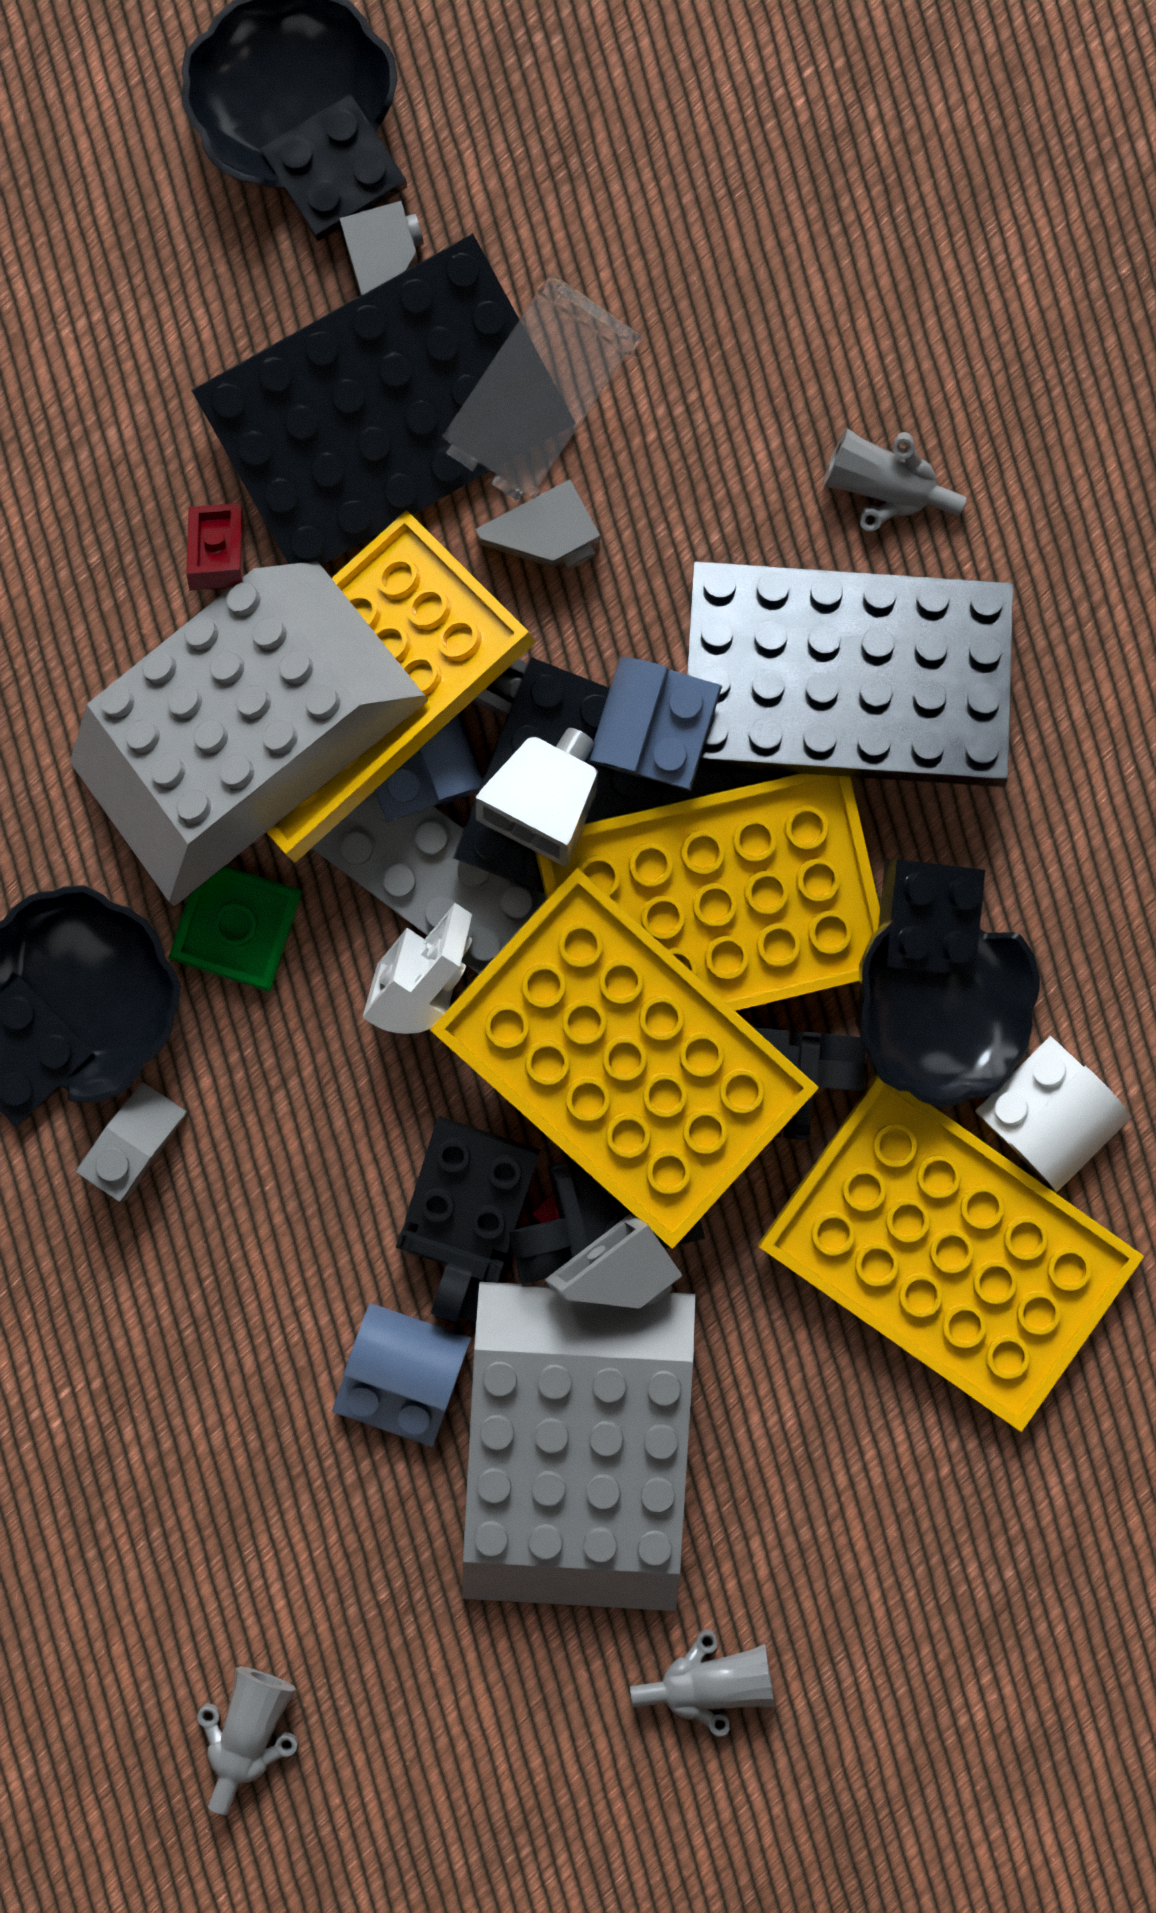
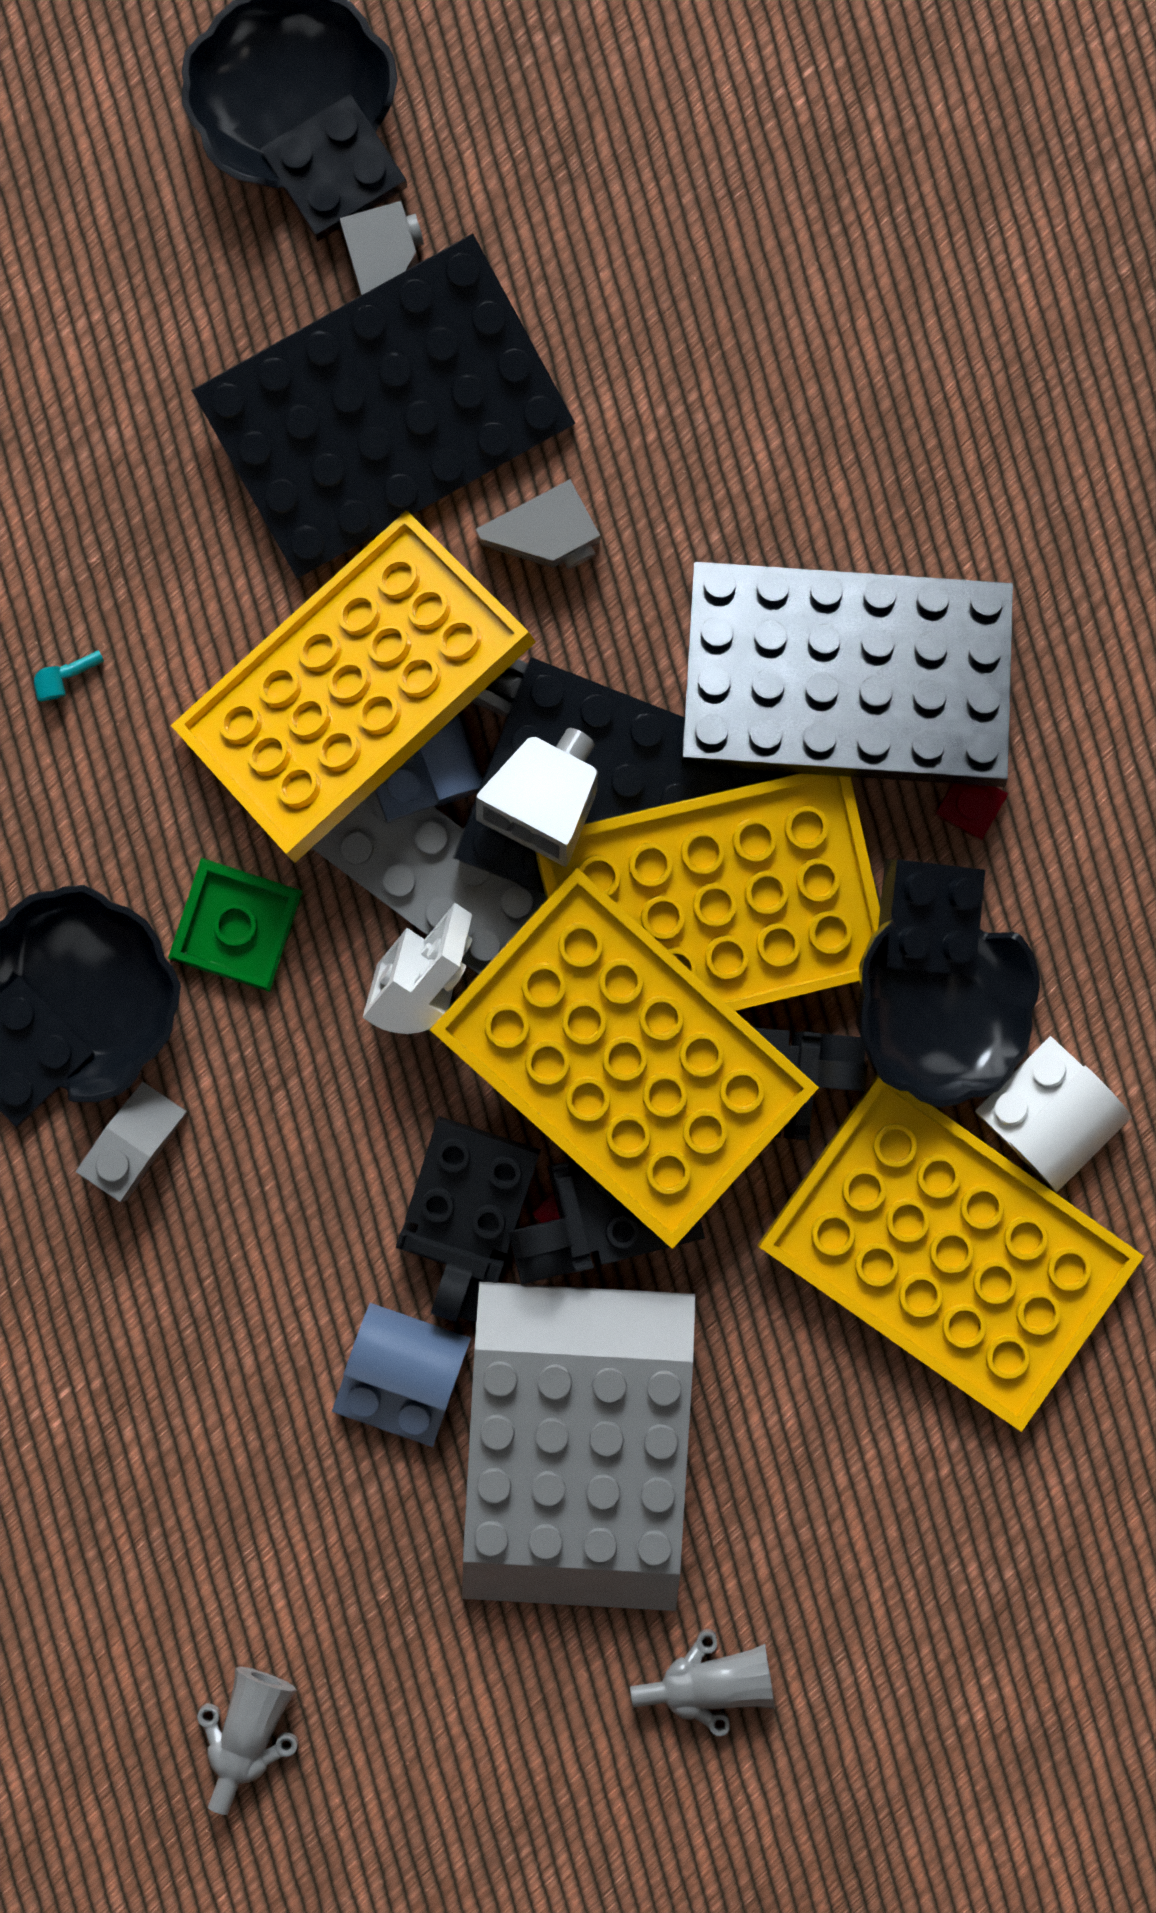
light grey slope [70,561,429,906] -> none
dark red plate [186,503,244,591] -> none
clear panel [441,275,643,501] -> none
light grey slope [545,1214,683,1309] -> none
sand blue brick [588,657,722,791] -> none
light grey piece [822,428,967,531] -> none
none -> teal hand [34,650,104,702]
none -> dark red plate [934,784,1008,841]

